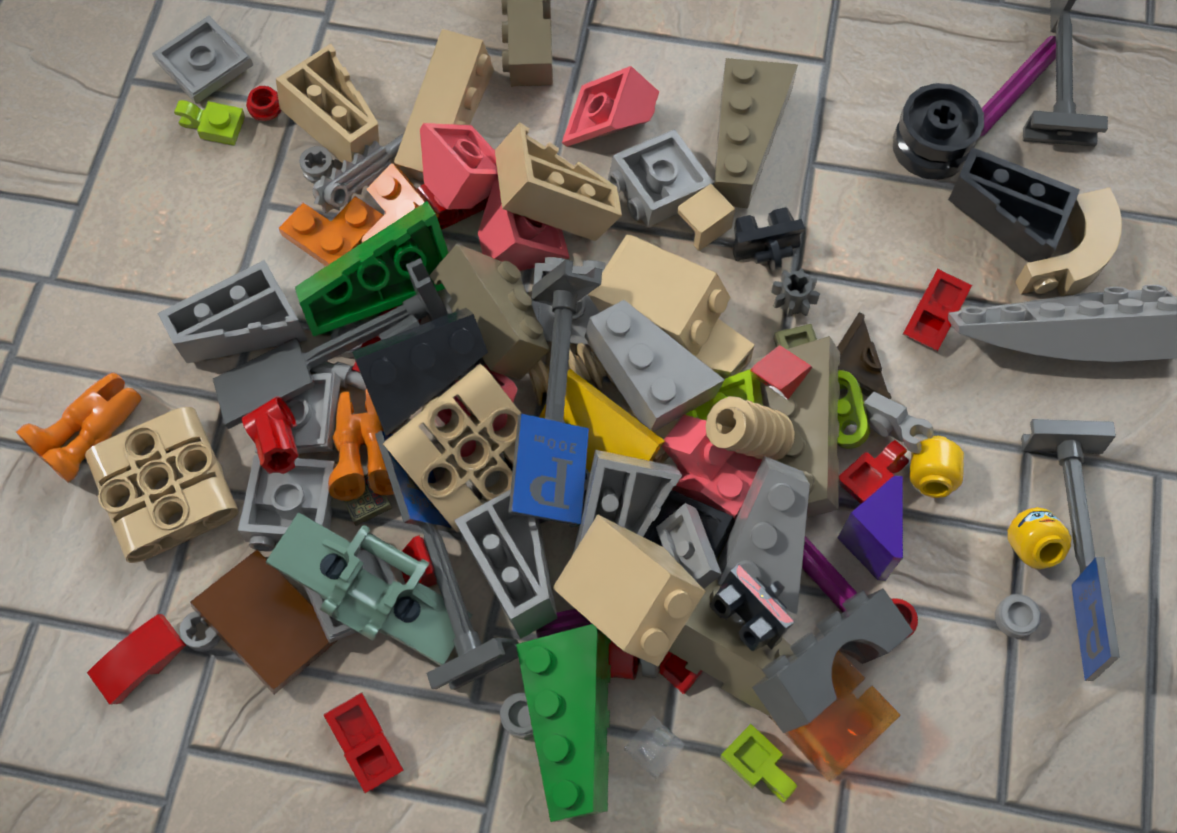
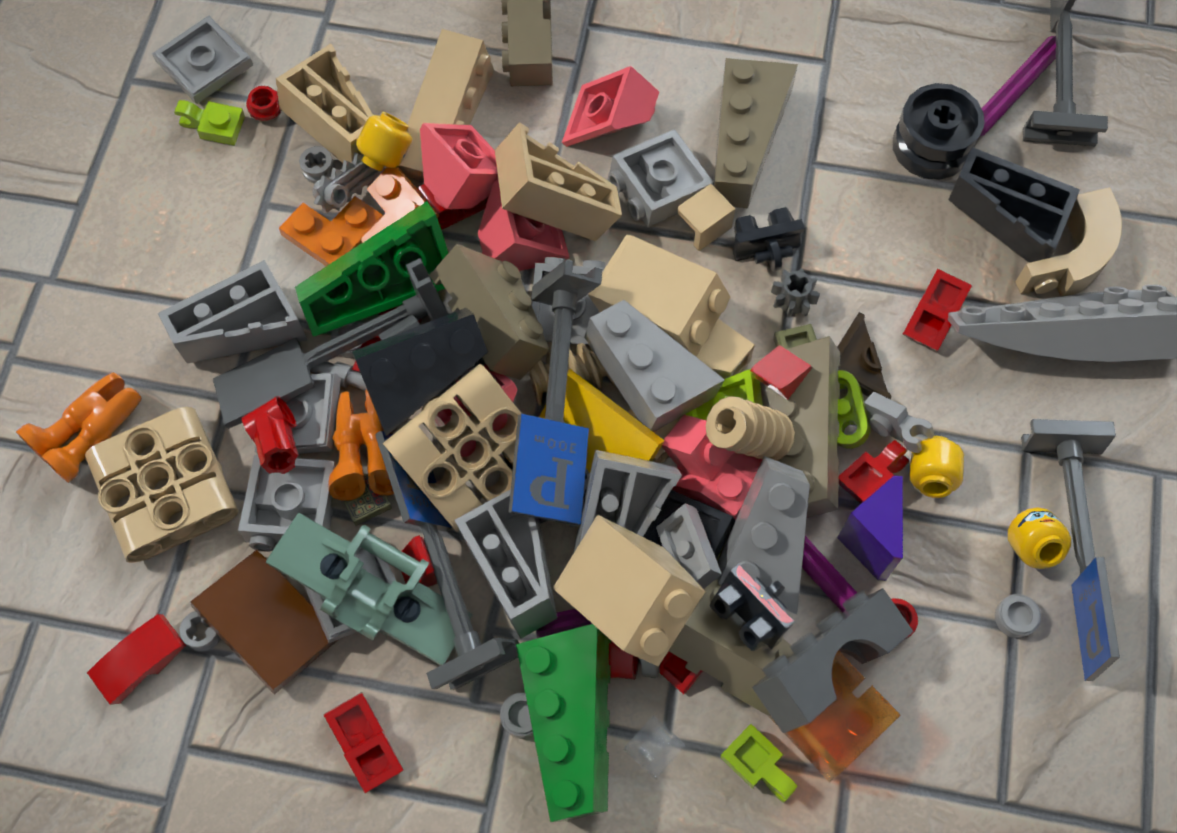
none -> yellow head [356,112,412,171]

